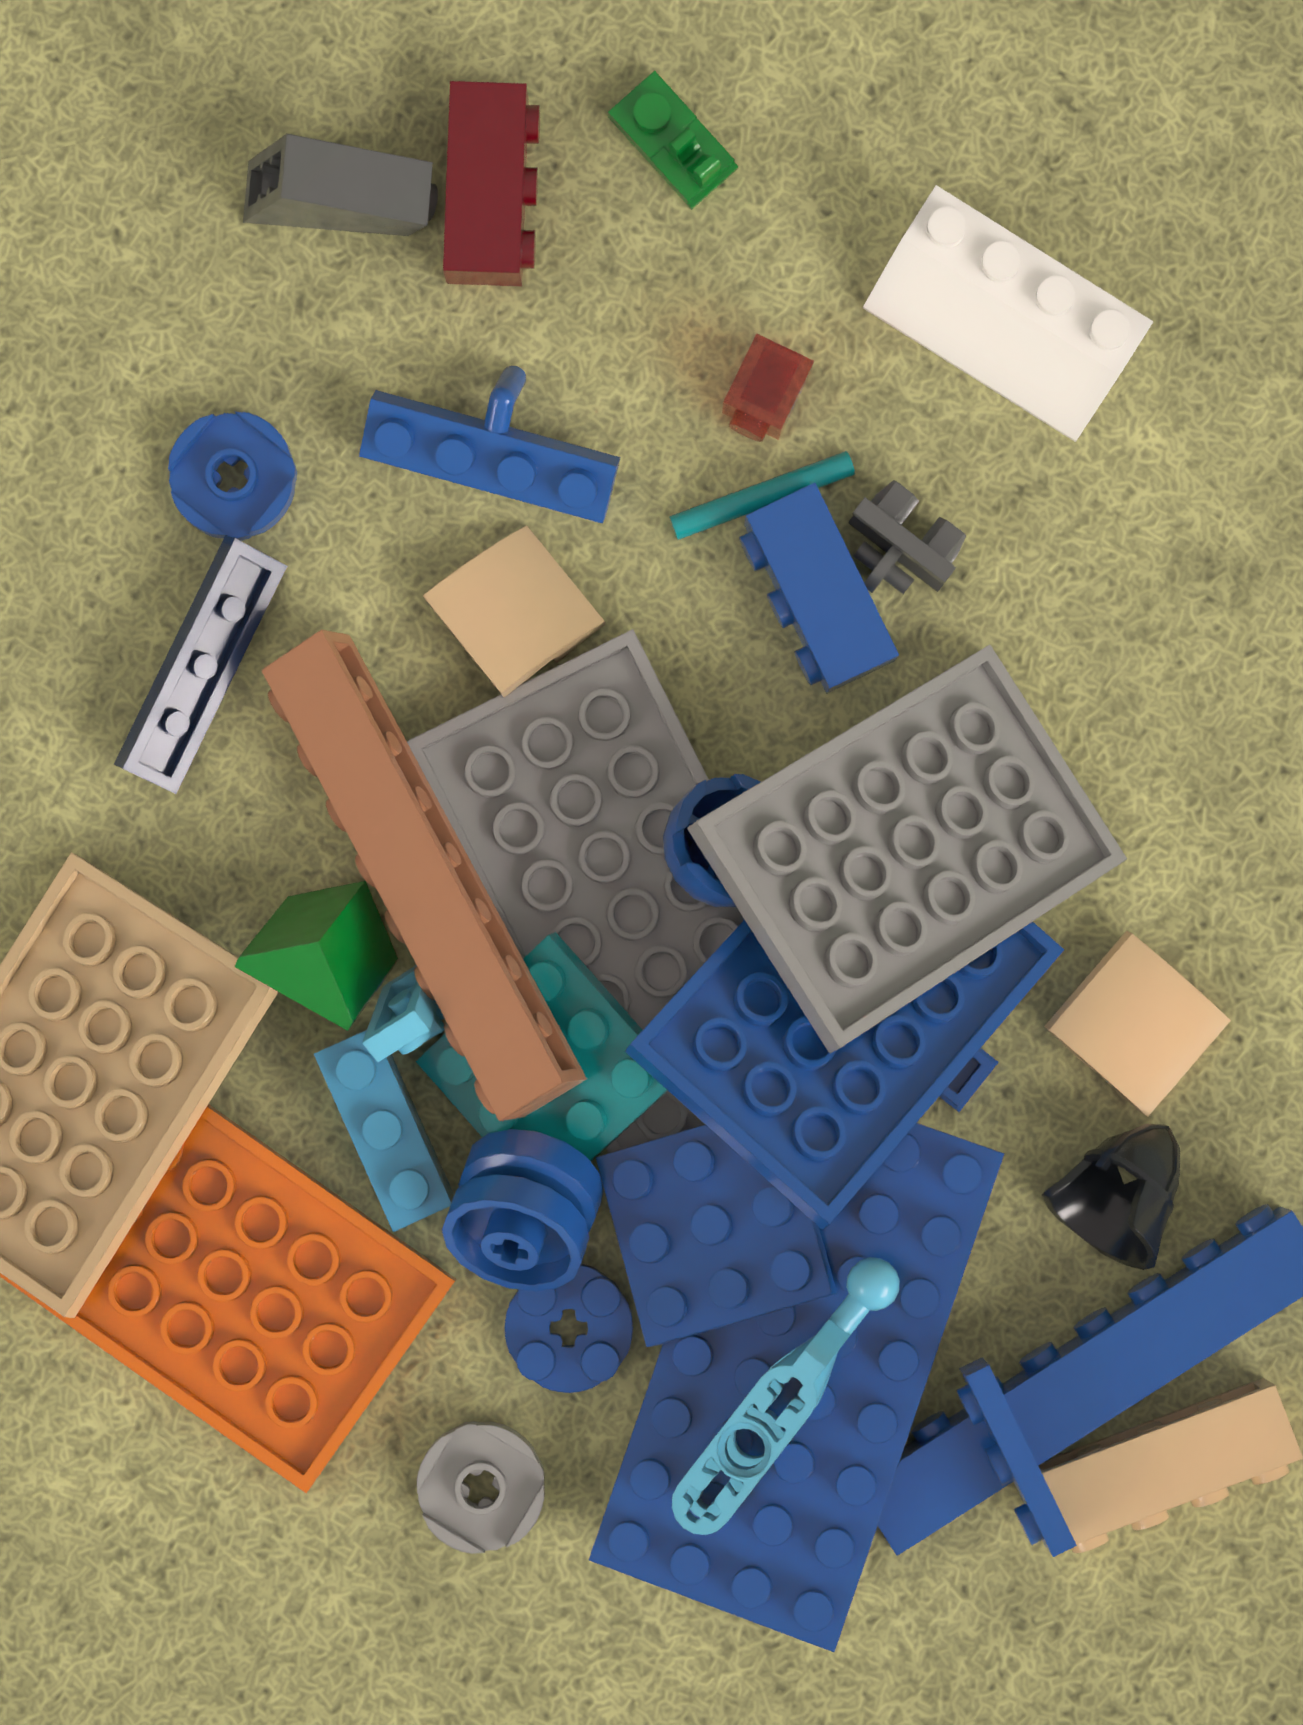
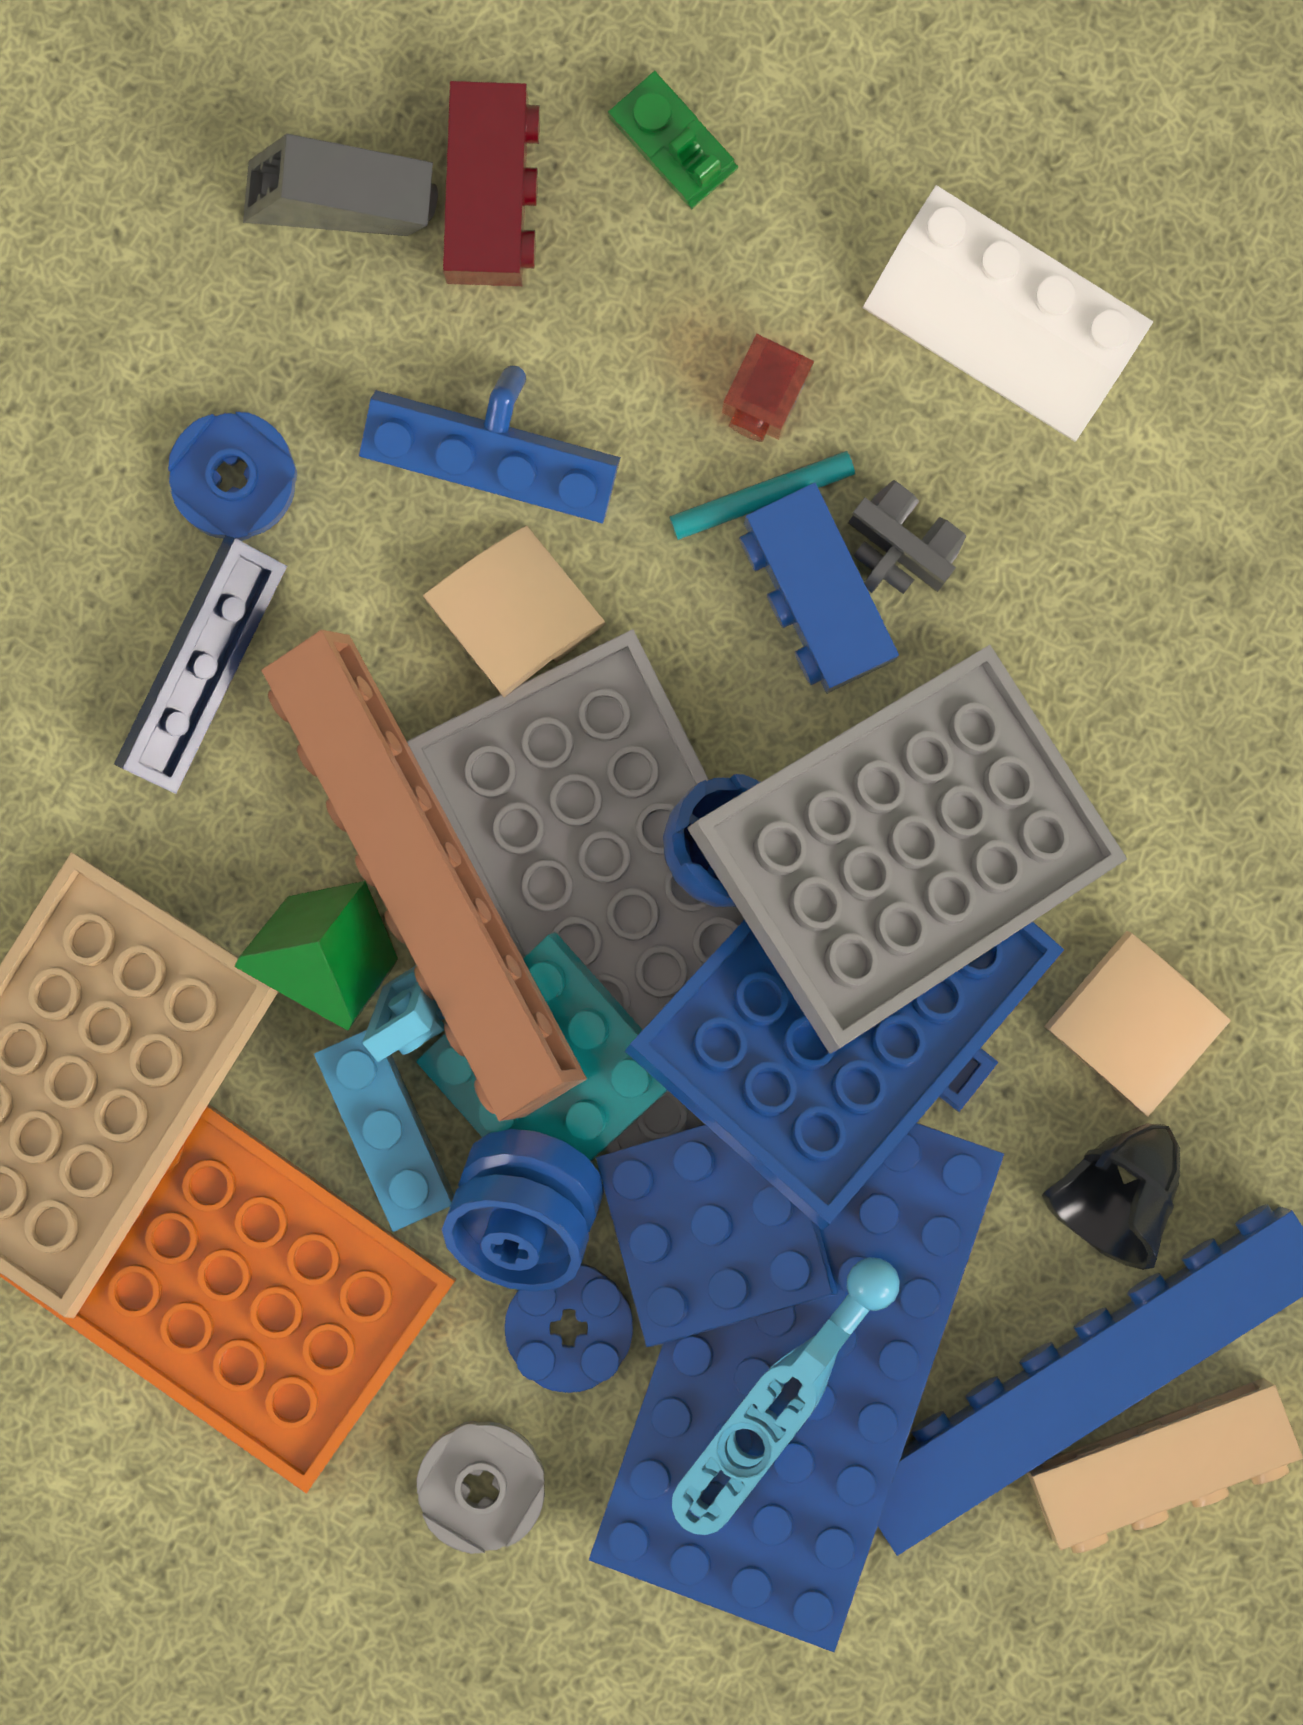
blue plate [956,1357,1077,1557] -> none

